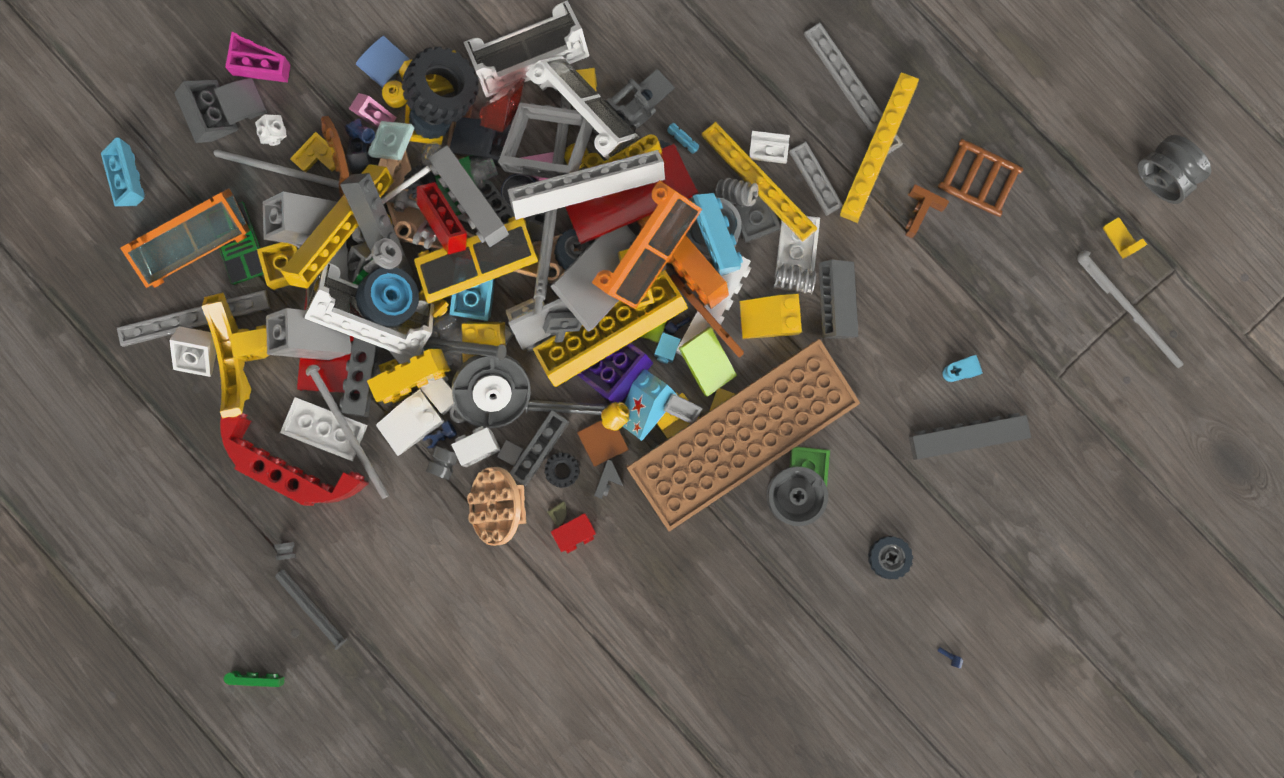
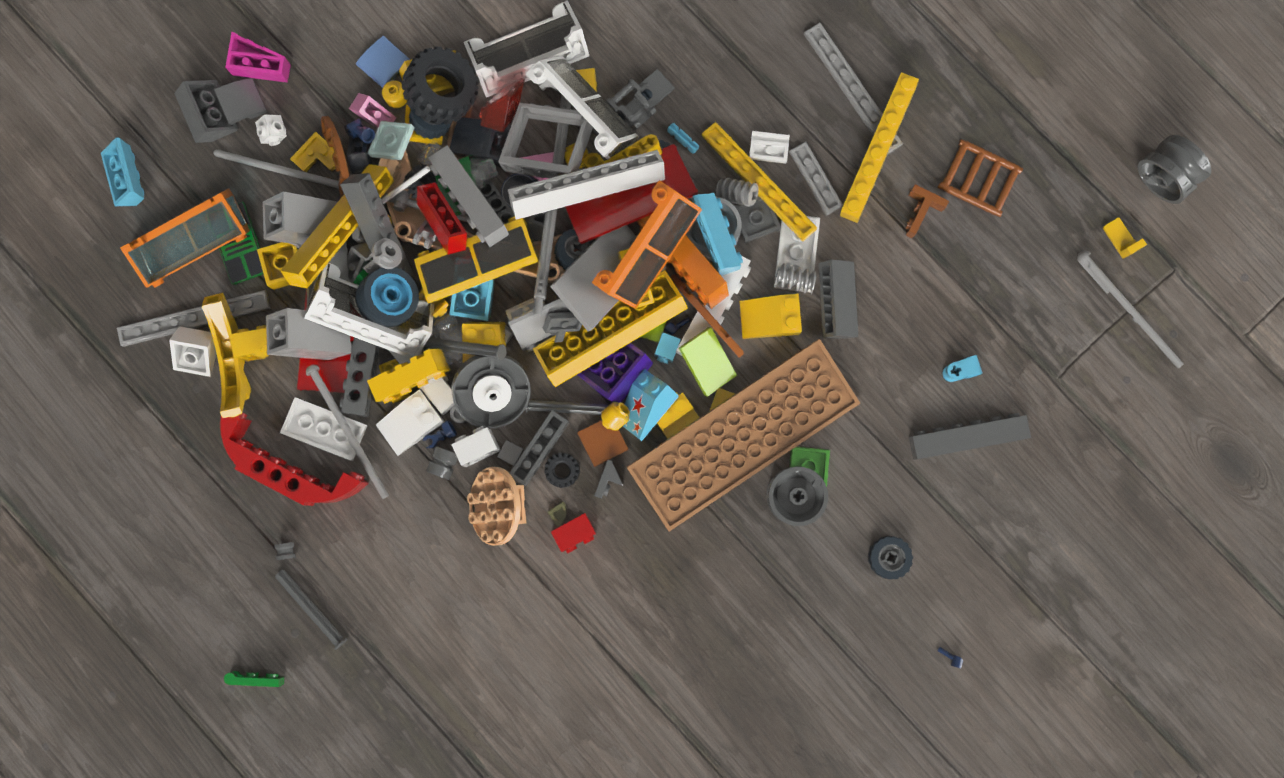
light grey tile [663,393,703,424] -> none

